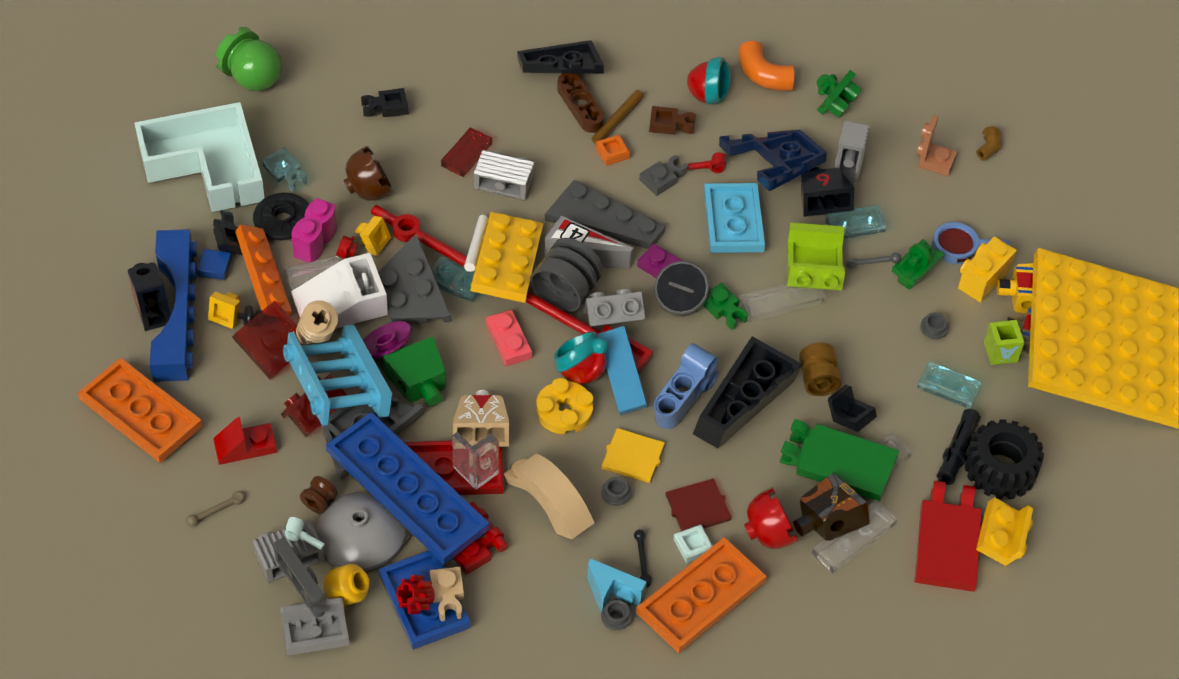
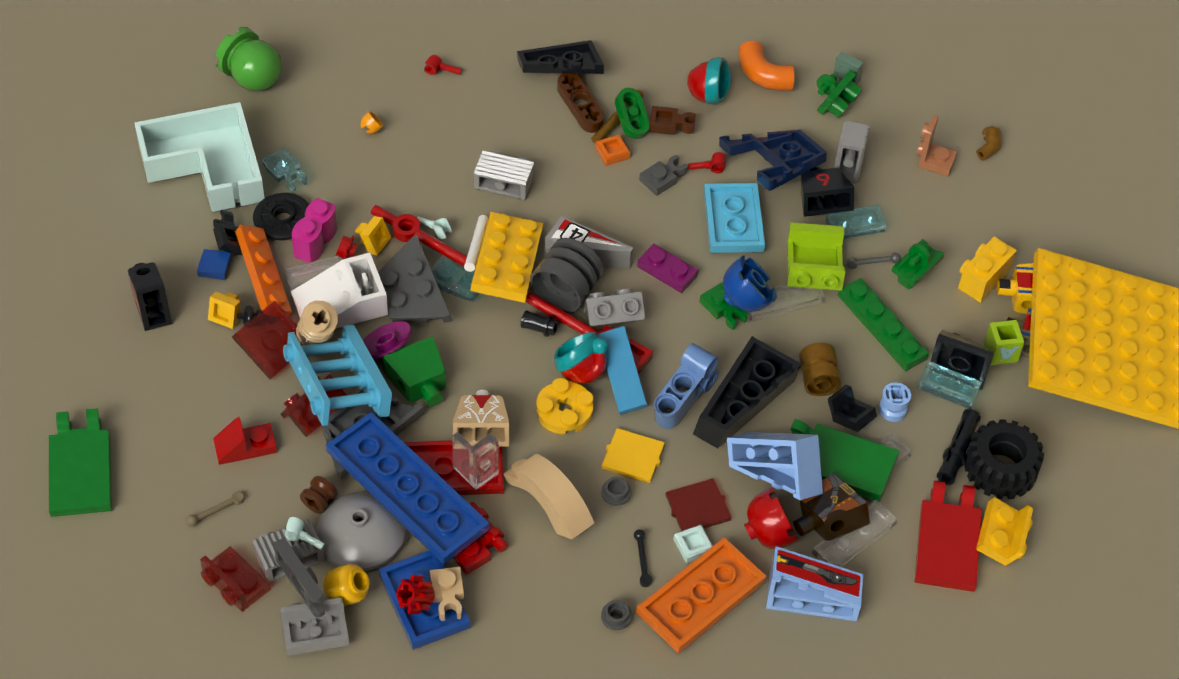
orange plate [77,357,203,463] -> none
blue arch [150,229,198,382] -> none
reddish brown cylinder [343,146,394,201] -> none
black plate [361,88,409,117] -> none
clear red tile [441,127,492,177] -> none
coral plate [486,310,532,366] -> none
dark grey wing [545,180,665,249] -> none
medium azure slope [587,559,646,612] -> none
black tile [654,261,710,317] -> none
dark grey plate [920,313,949,339] -> none
piece [932,222,1010,264] -> none
none -> green tile [49,408,112,517]
none -> clear red bracket [200,546,271,612]
none -> light orange hinge [360,111,383,134]
none -> light aqua hand [417,216,452,239]
none -> red hand [424,55,462,75]
none -> black pin [521,310,558,337]
none -> green plate [615,88,650,139]
none -> blue cylinder [723,255,777,312]
none -> light blue wedge [727,432,823,500]
none -> light blue wedge [766,546,863,621]
none -> sand green plate [833,52,863,84]
none -> green plate [838,278,929,372]
none -> light blue wheel [879,382,911,422]
none -> black slope [928,330,994,390]

